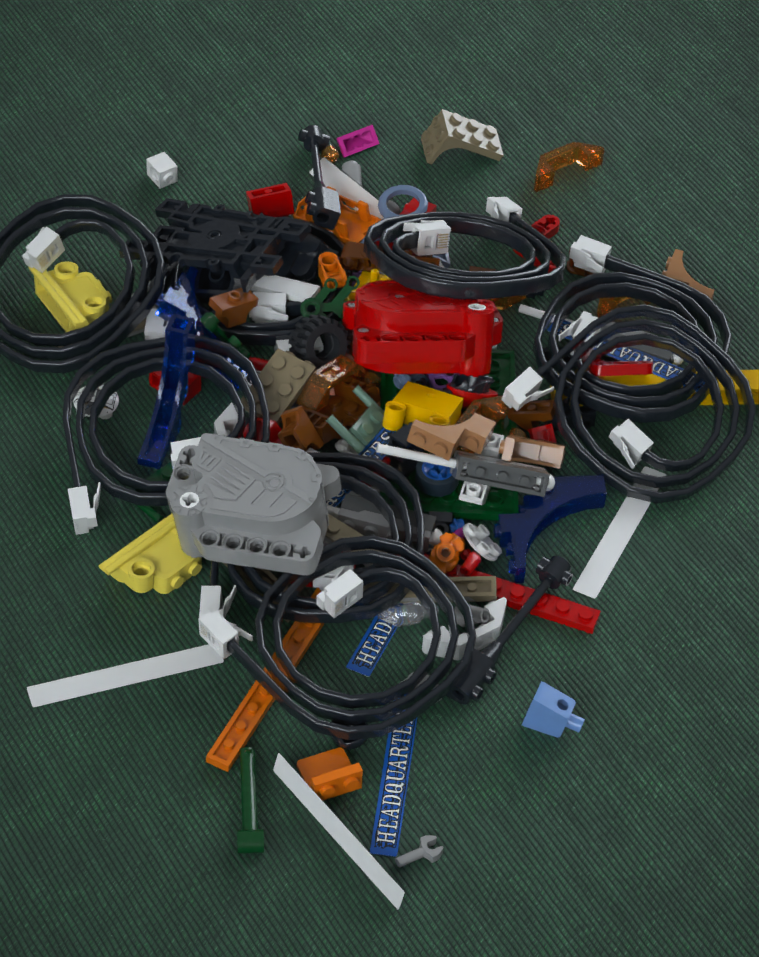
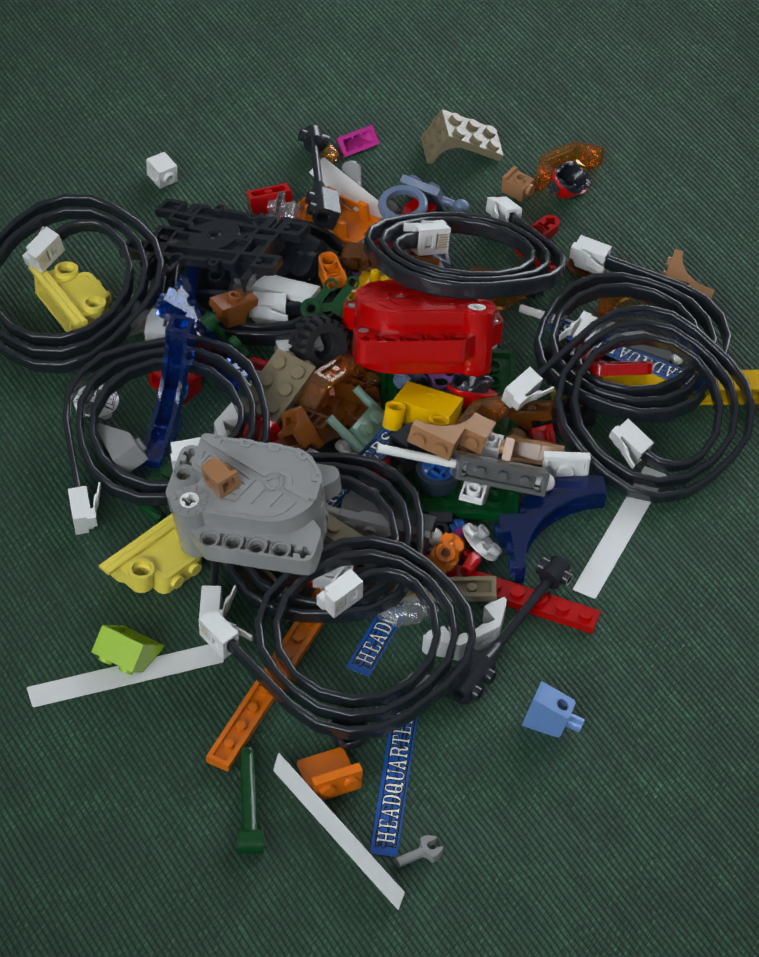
light grey cone [454,604,490,627] -> none
none -> lime slope [91,625,164,675]
none -> light grey slope [97,423,148,473]
none -> medium nougat brick [201,456,241,499]
none -> clear hips [265,191,301,221]
none -> sand blue plate [400,174,470,213]
none -> medium nougat brick [501,166,535,202]
none -> white tile [542,451,591,490]
none -> black hair [548,160,592,200]

